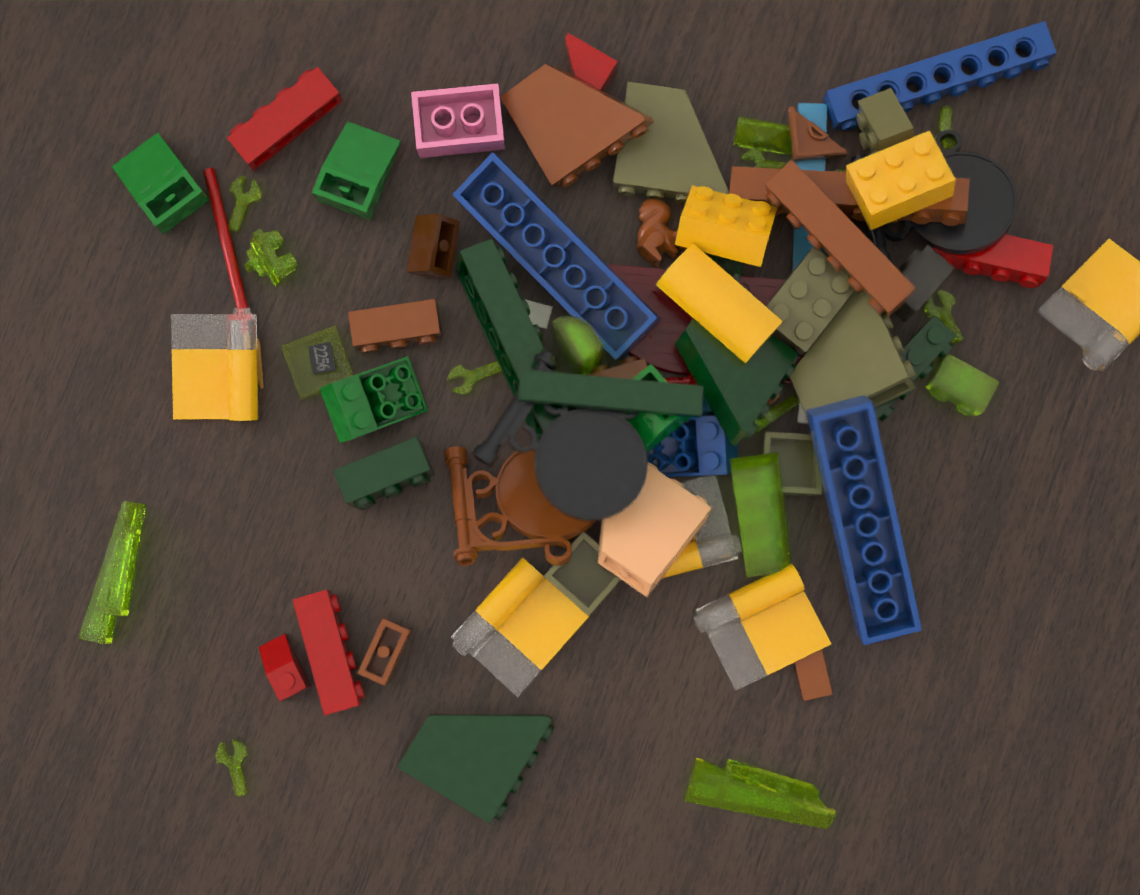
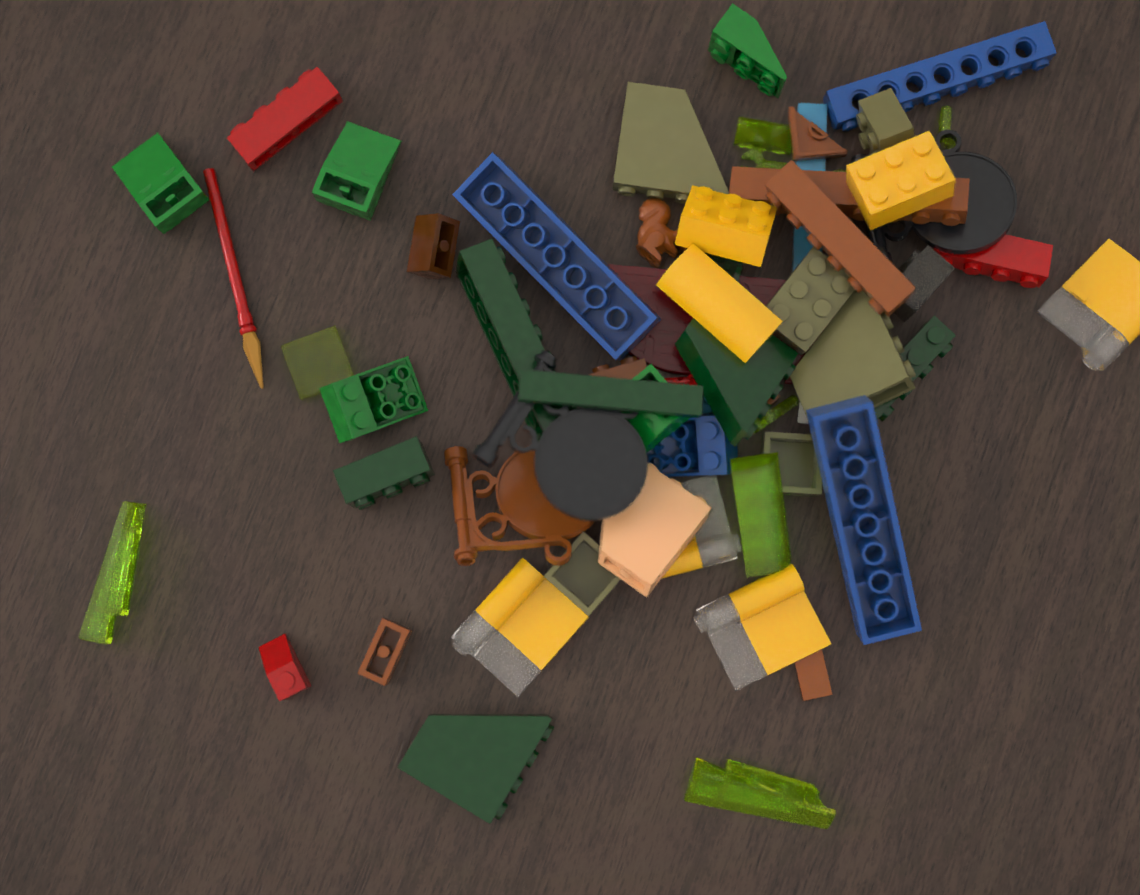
yellow door [171,308,258,421] -> none
clear neon green bar [215,739,248,797] -> none
clear neon green bar [229,176,261,231] -> none
clear neon green hips [244,228,297,287] -> none
red brick [292,589,365,716] -> none
black sticker [308,342,336,374] -> none
dark orange brick [348,299,442,354] -> none
bright pink brick [411,83,505,158] -> none
clear neon green bar [447,361,501,396] -> none
dark orange slope [500,64,654,188] -> none
white sticker [525,299,552,329] -> none
clear neon green brick [552,316,604,375] -> none
red slope [565,33,618,92] -> none
clear neon green bar [924,290,964,344] -> none
clear neon green brick [925,353,1000,417] -> none
none -> green slope [708,3,787,98]

